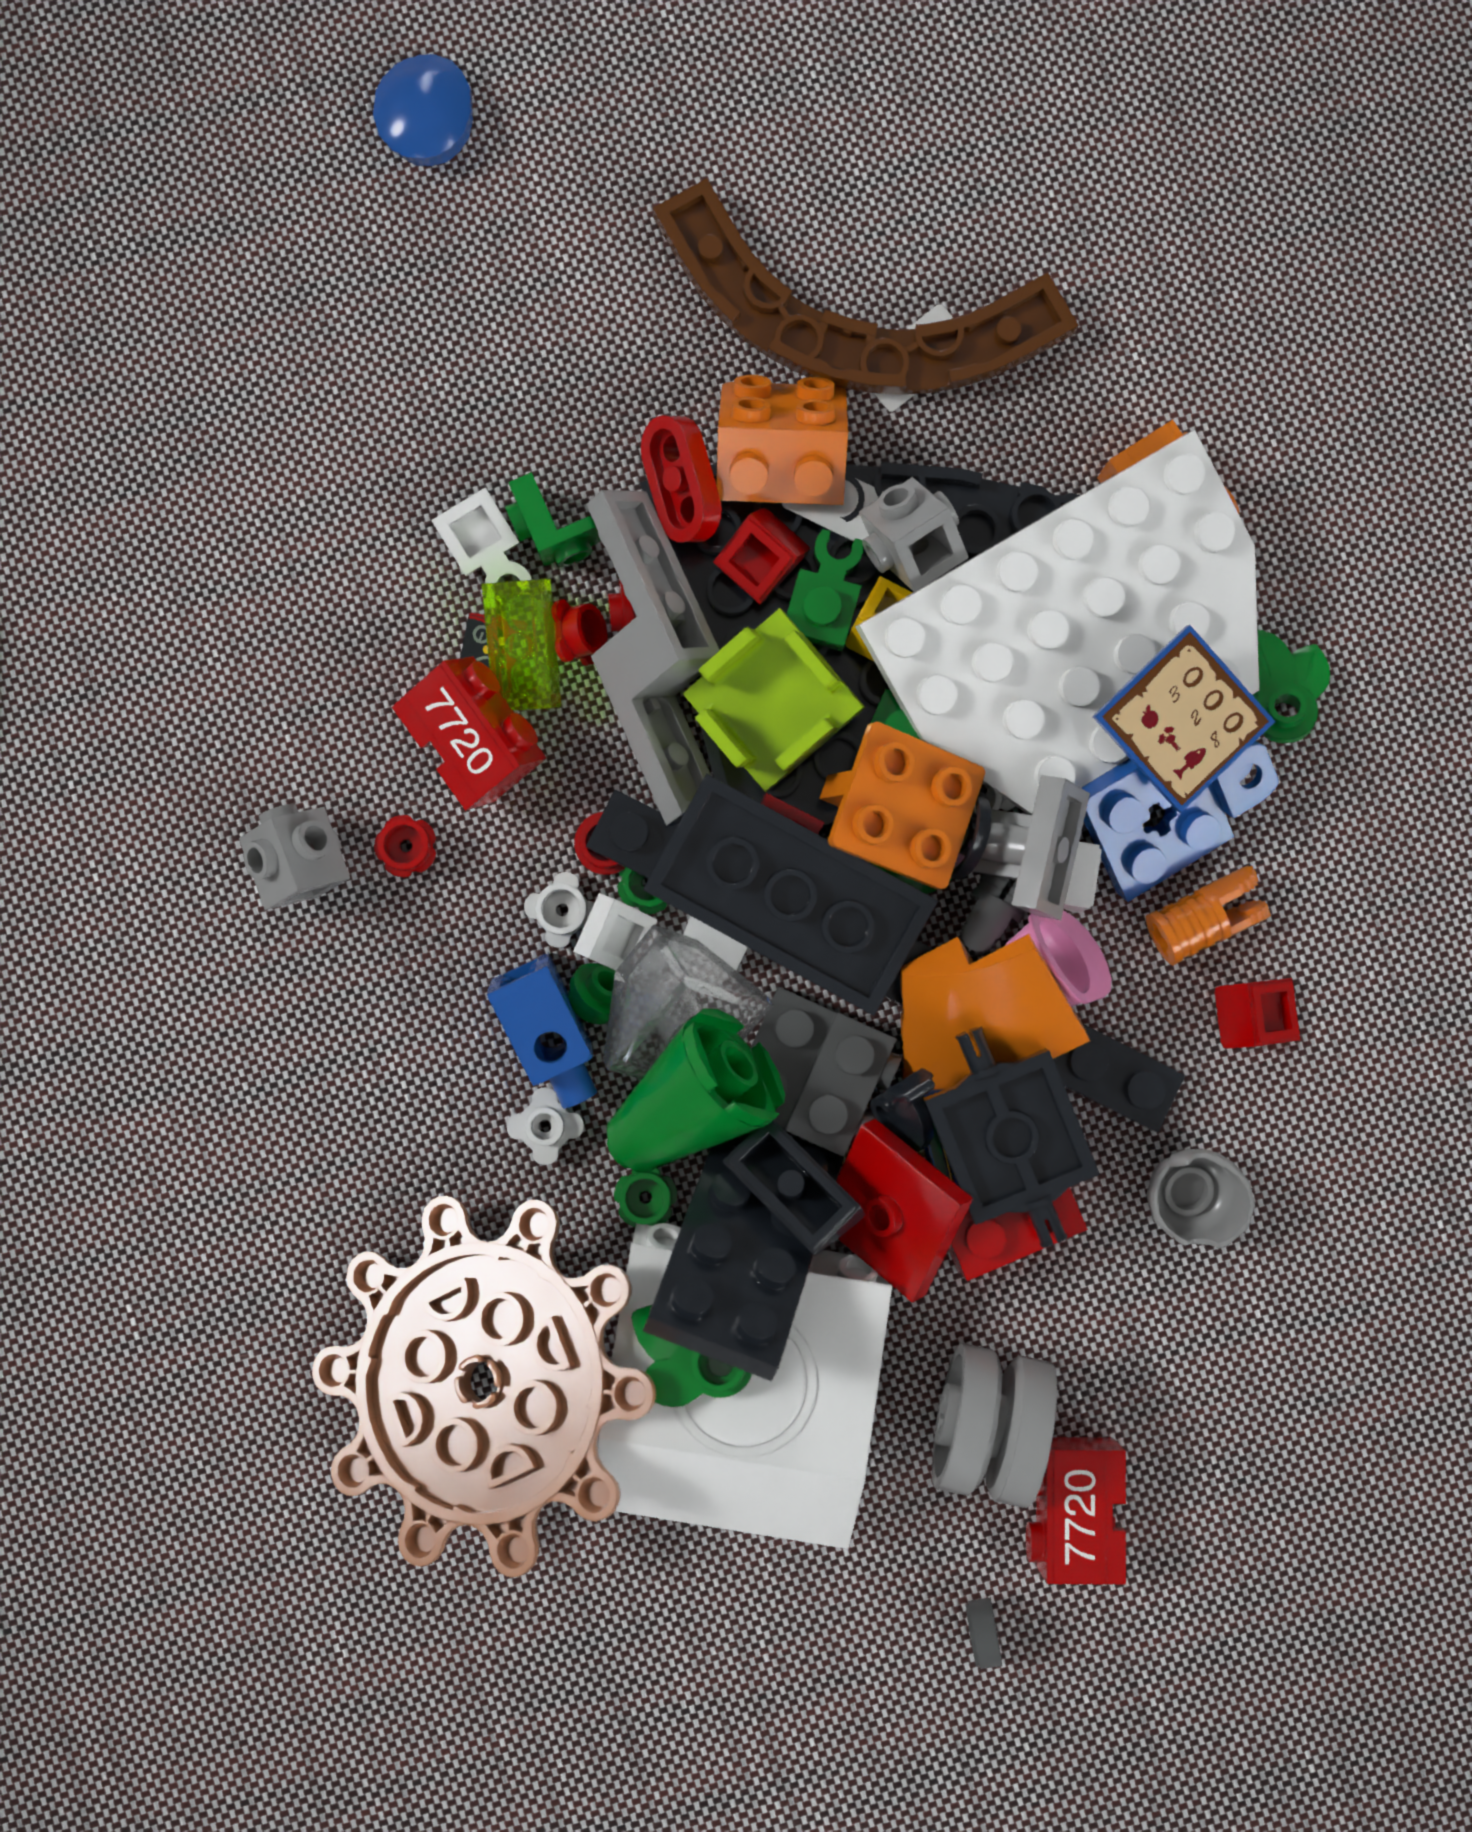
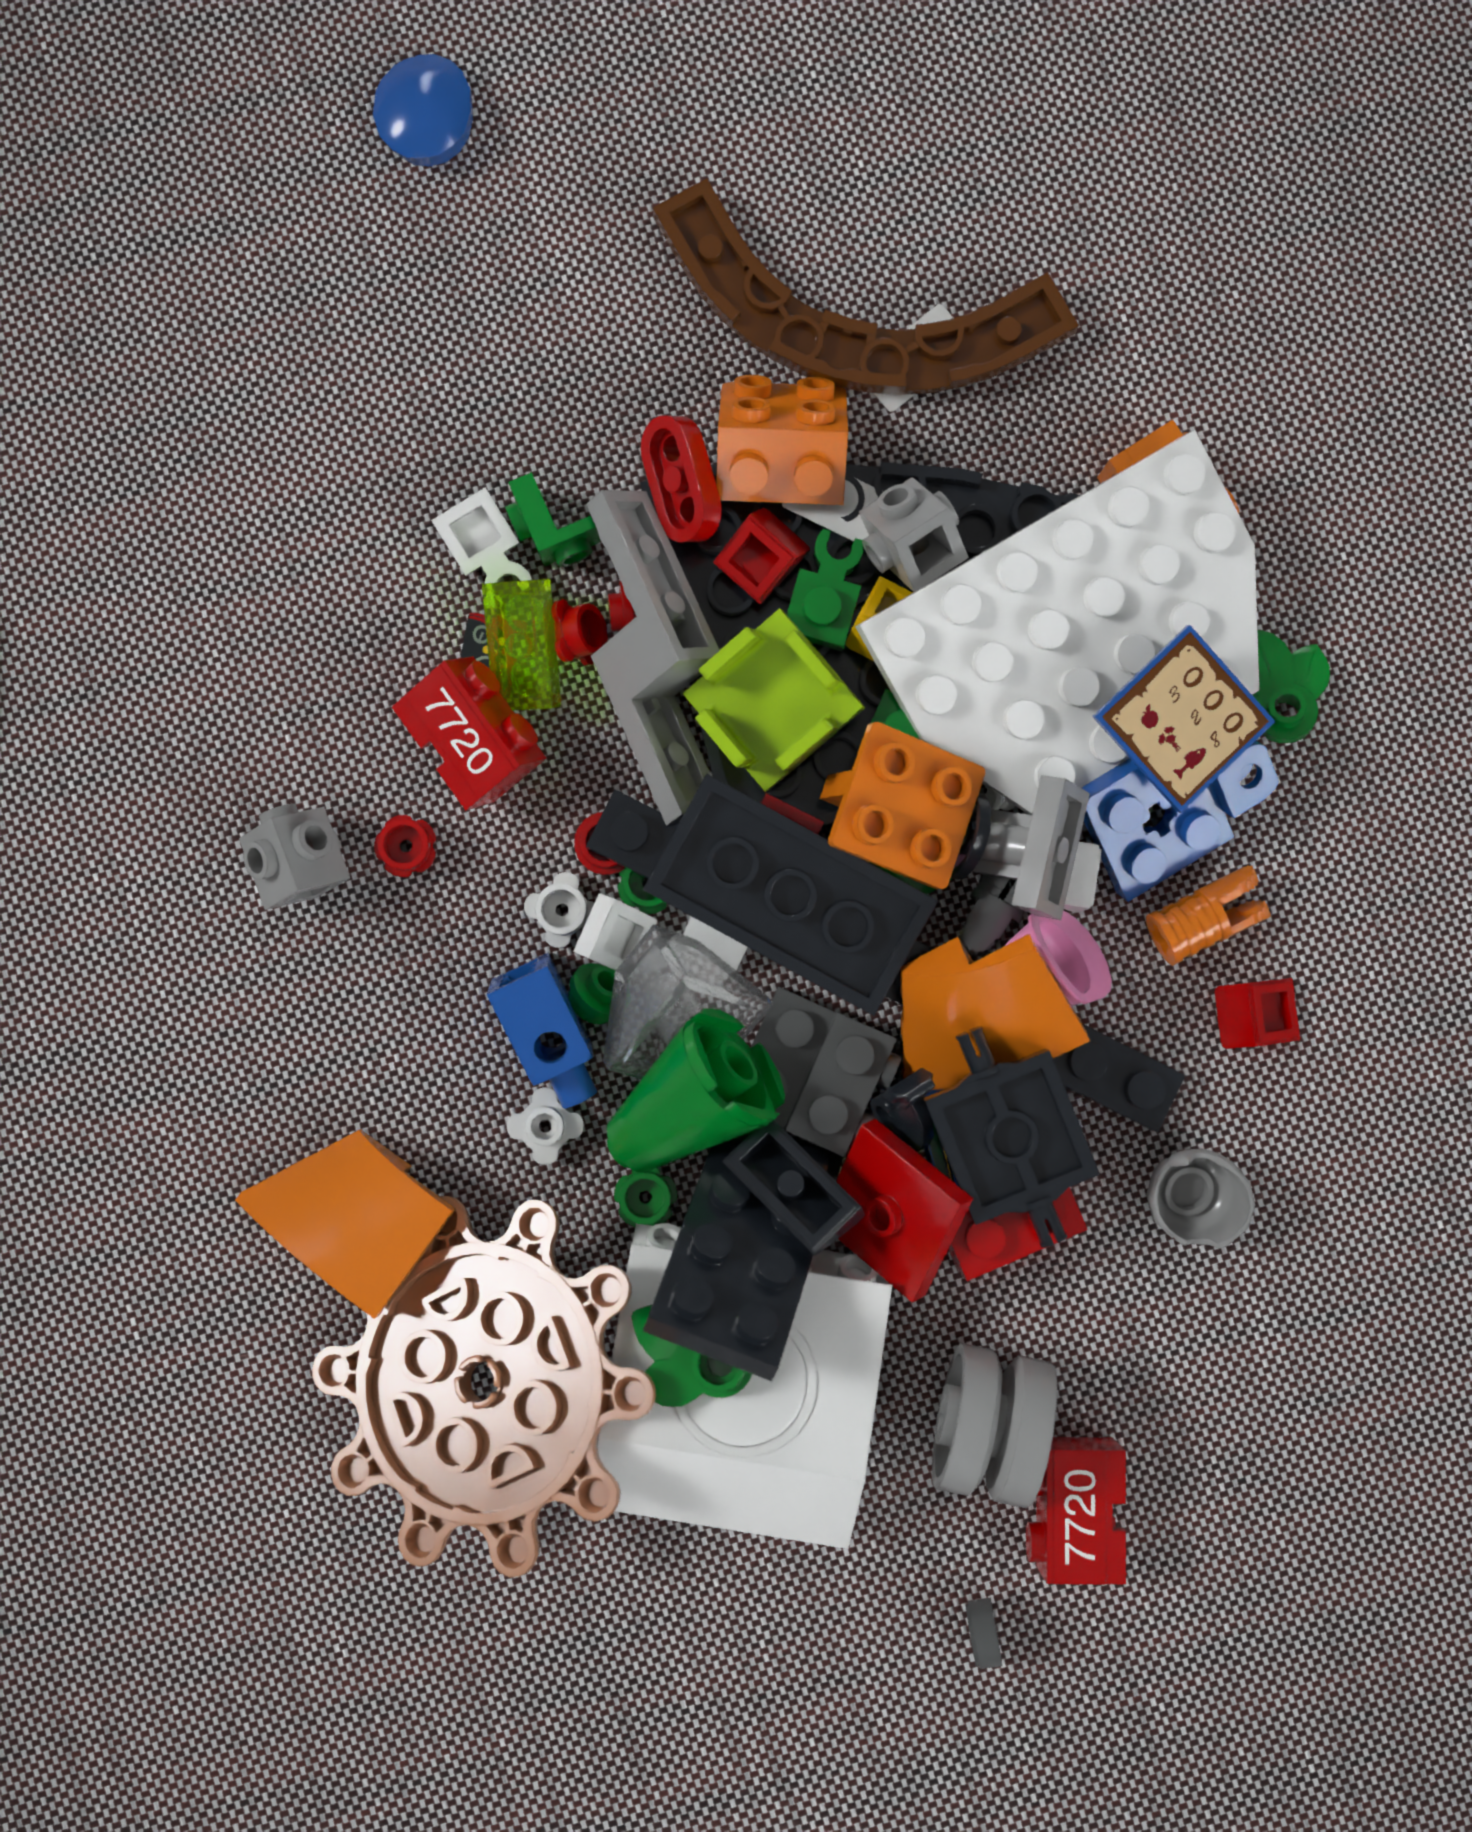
none -> orange slope [235,1129,456,1319]

